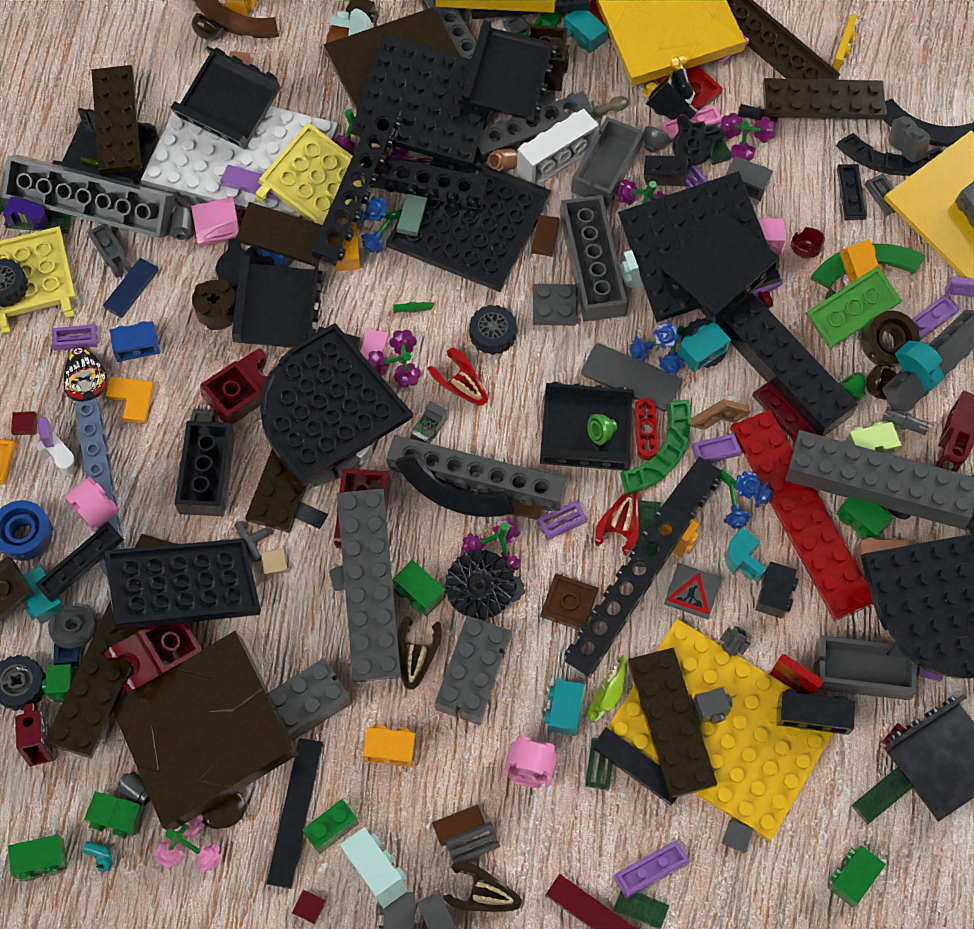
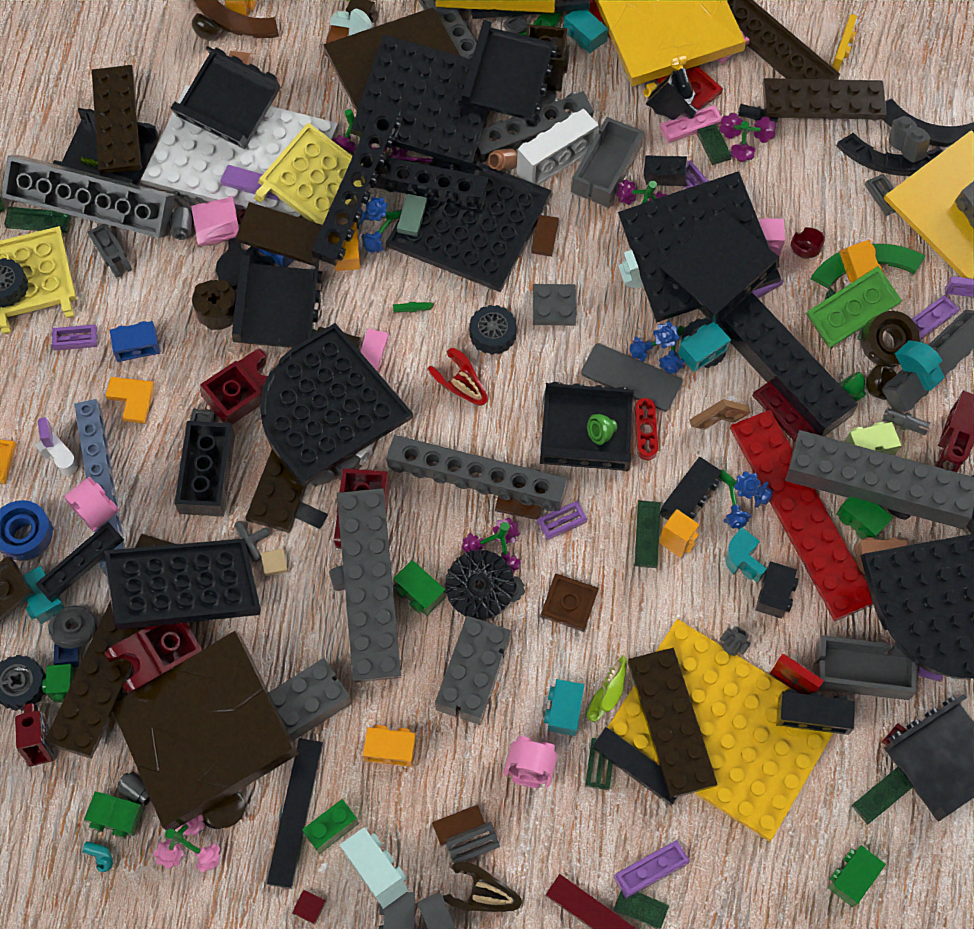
dark purple leg [3,197,48,229] -> none
green brick [8,834,67,882] -> none
dark red tile [11,411,37,435] -> none
shield [63,347,108,402] -> none
dark blue tile [103,258,159,318] -> none
magenta plant [368,329,421,387] -> none
black tile [395,453,515,517] -> none
dark brown animal [398,616,442,690] -> none
dark grey leg [410,401,447,444] -> none
dark grey brick [560,195,627,322] -> none
black brick [564,503,692,678] -> none
dark tan piece [593,96,629,117] -> none
red animal [595,493,639,556] -> none
green tile [620,399,691,495] -> none
dark grey brick [643,126,670,153] -> none
dark grey piece [664,563,722,619] -> none
black tile [672,116,726,168] -> none
medium lavender tile [691,433,741,463] -> none
dark grey brick [693,687,732,724] -> none
dark grey tile [721,819,753,853] -> none
dark grey brick [725,156,773,201] -> none
dark red plate [757,291,773,308] -> none
black tile [837,164,867,221] -> none

